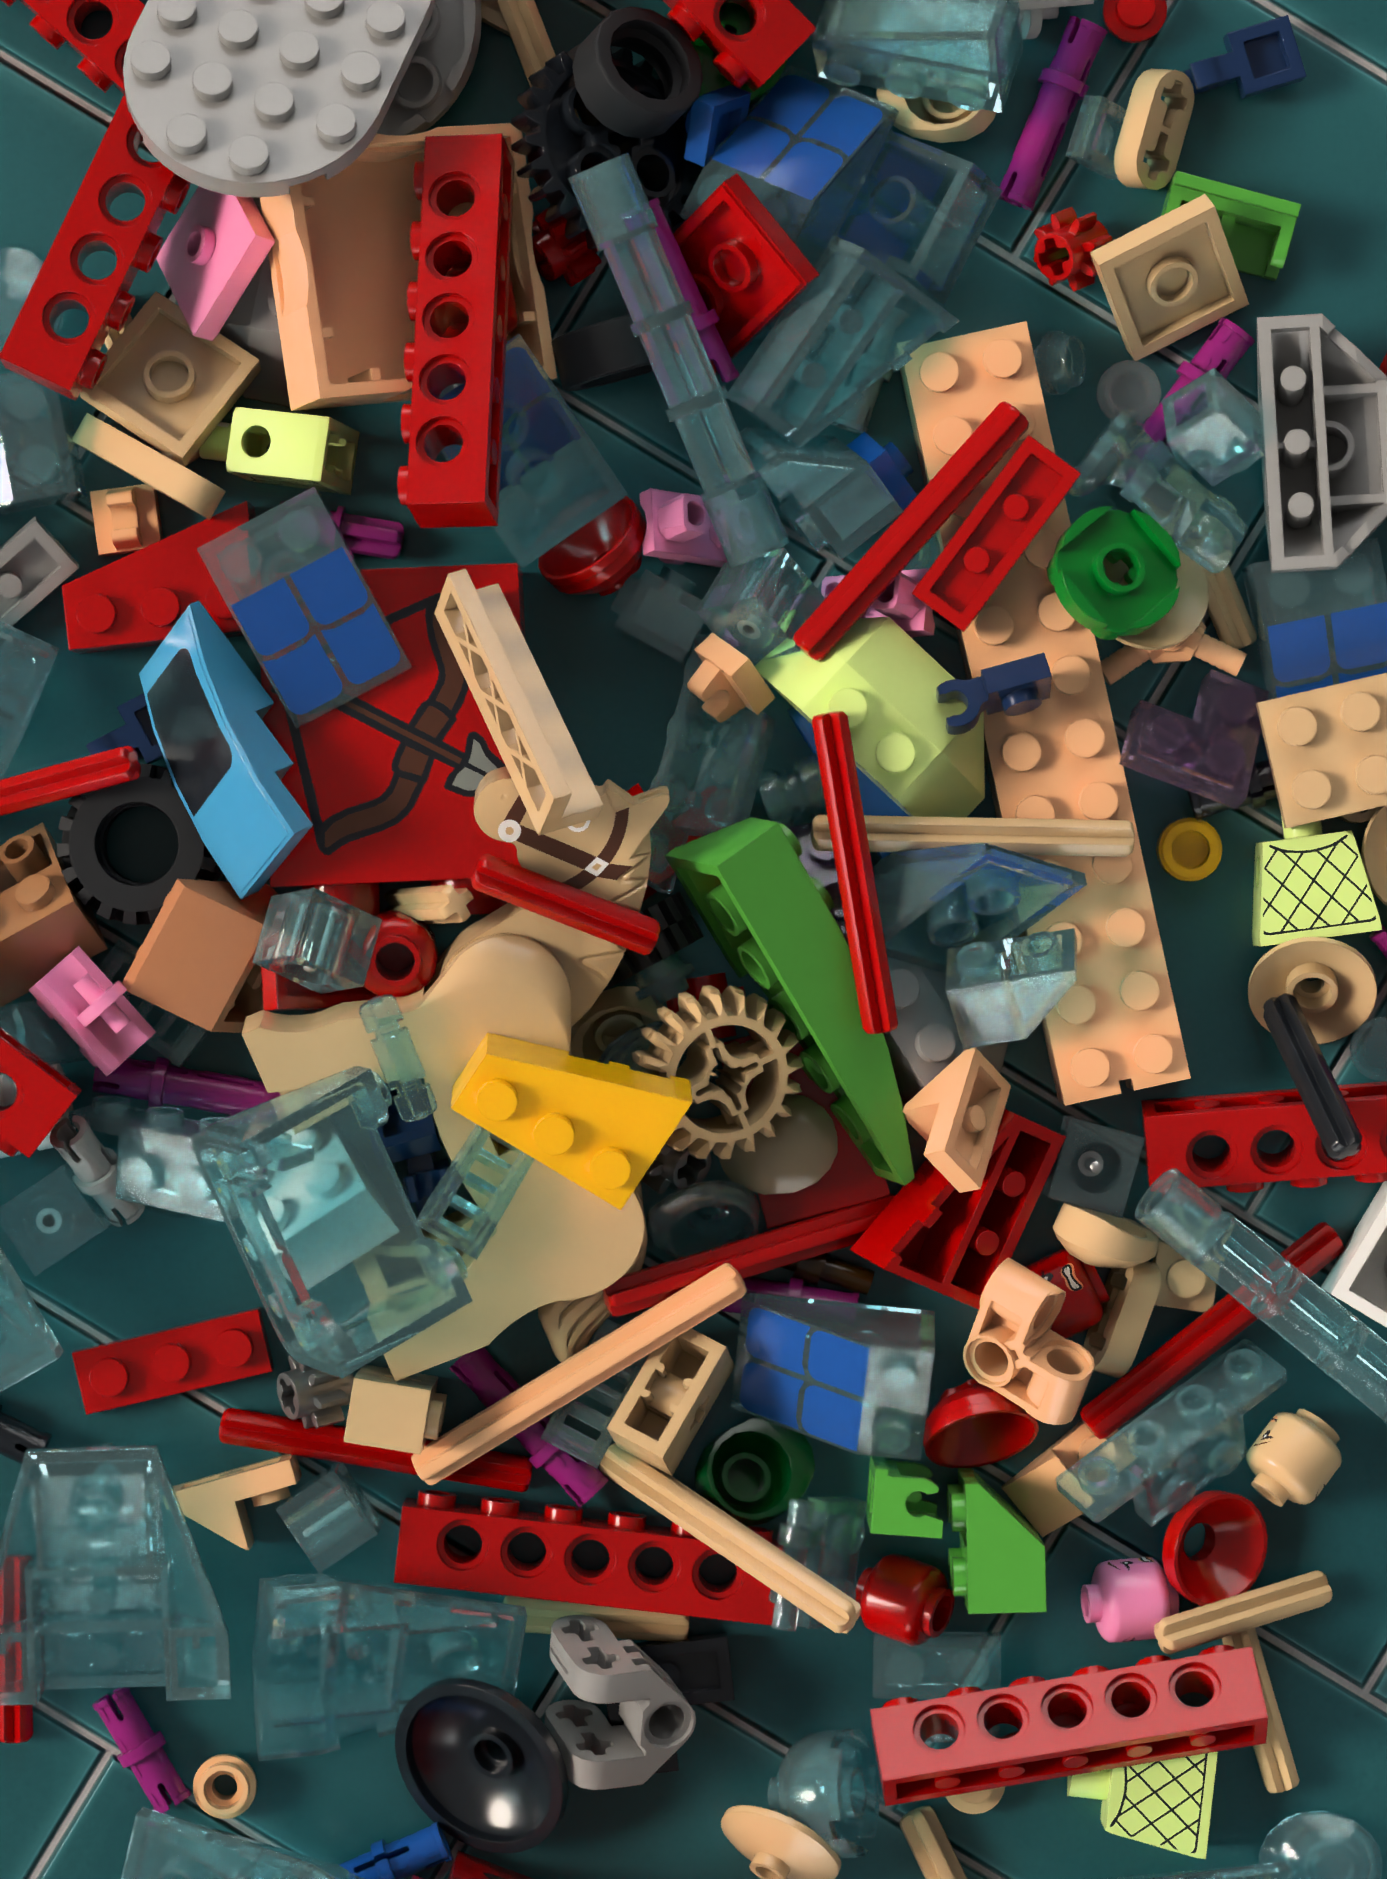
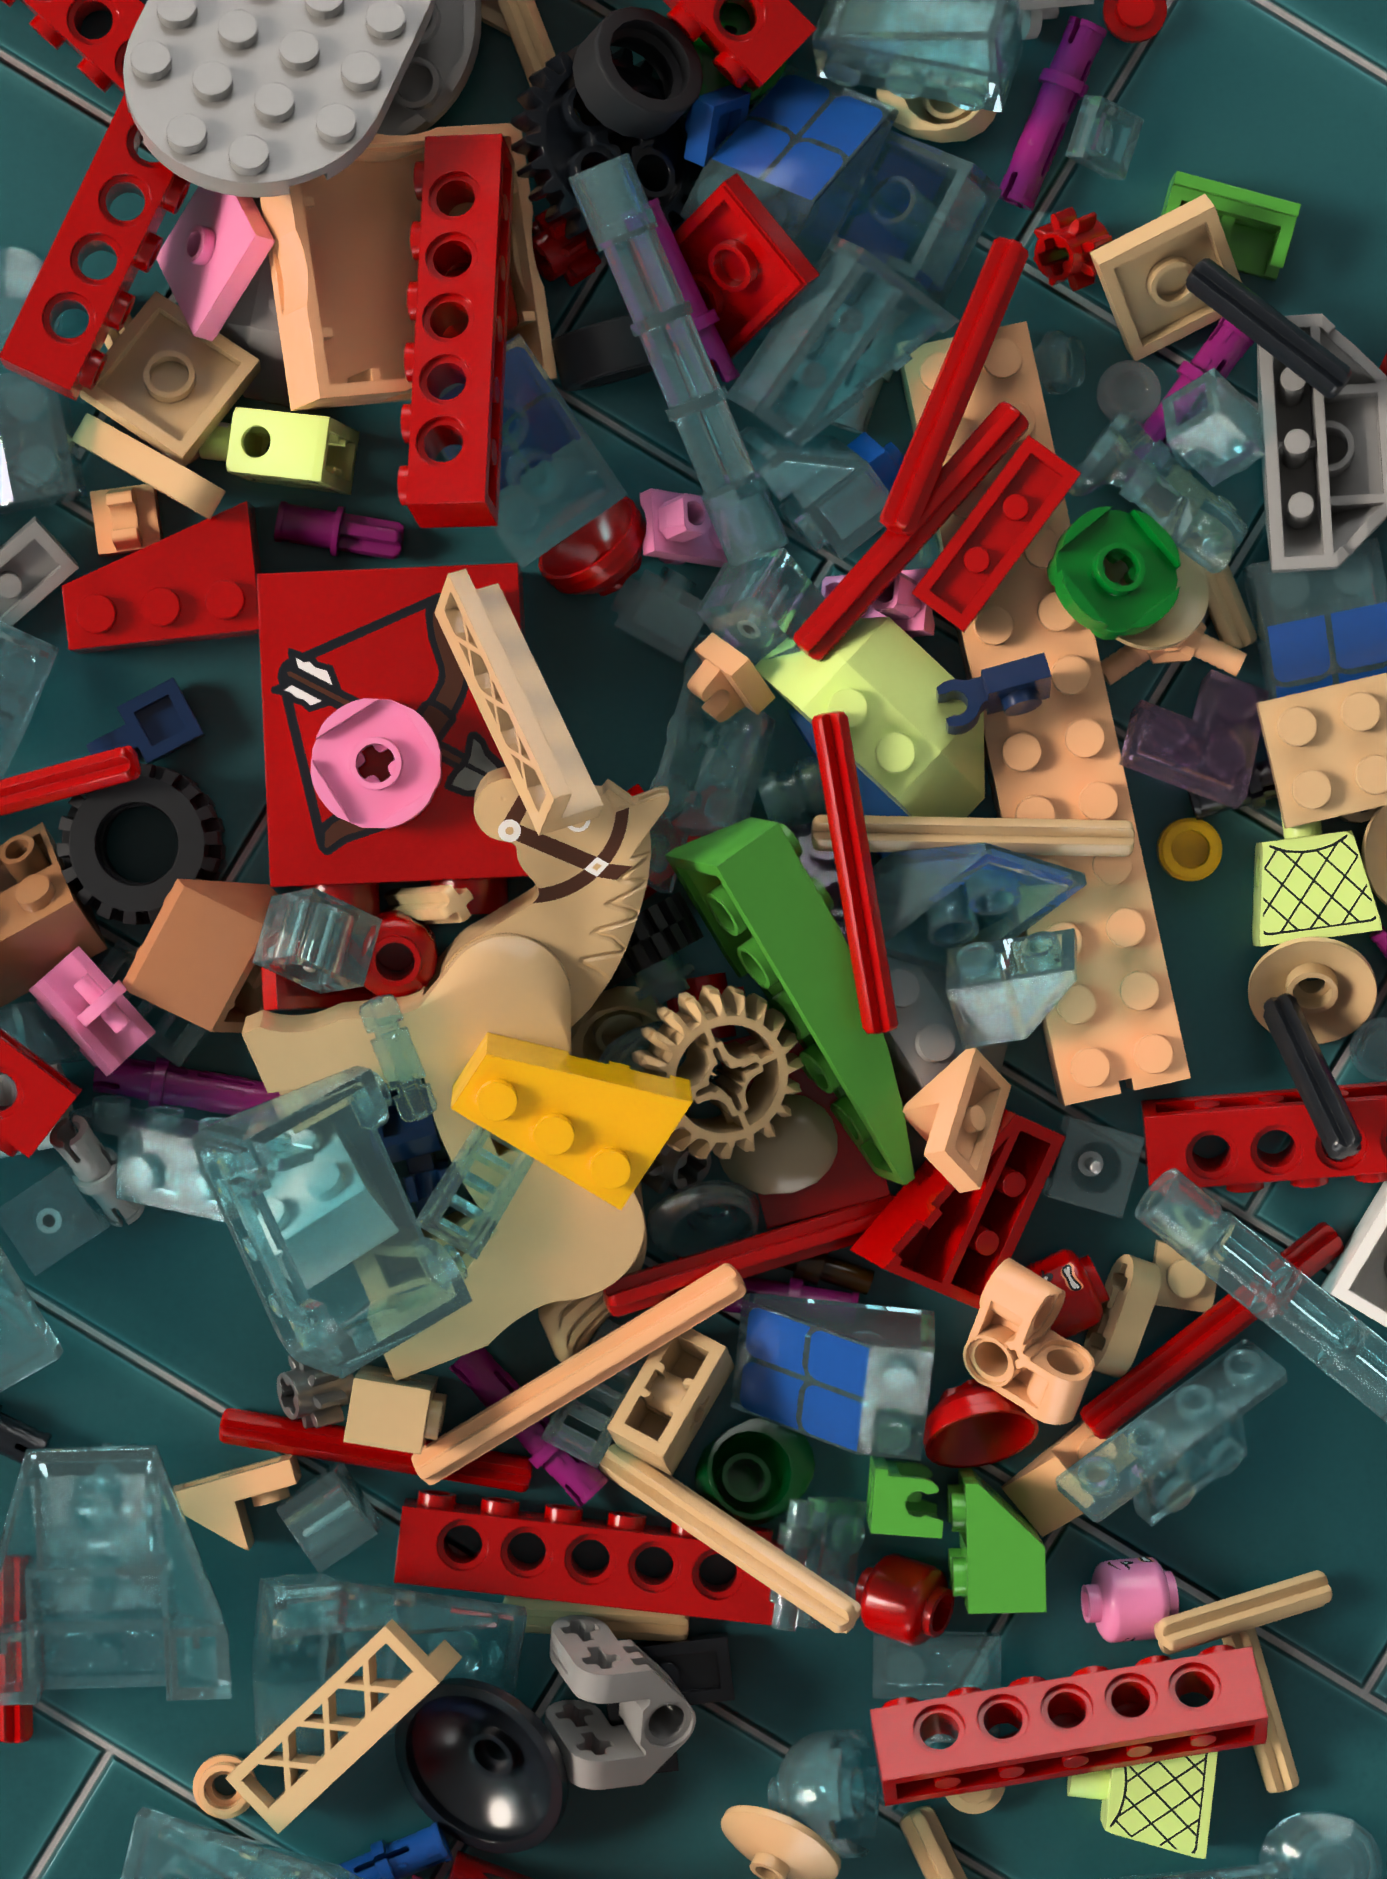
red plate [72,1307,275,1415] -> none
magenta pin [92,1684,192,1815] -> none
dark azure slope [139,600,313,900] -> none
slope [197,487,413,728] -> none
red axle [471,854,661,955] -> none
tan hat [1052,1203,1159,1268] -> none
tan beam [1114,68,1195,190] -> none
red piece [1162,1490,1268,1606] -> none
dark blue plate [1184,15,1307,99] -> none
tan head [1246,1408,1342,1507] -> none
none -> tan fence [225,1619,463,1834]
none -> bright pink plate [310,698,442,829]
none -> red axle [879,237,1029,536]
none -> black axle [1186,258,1352,399]

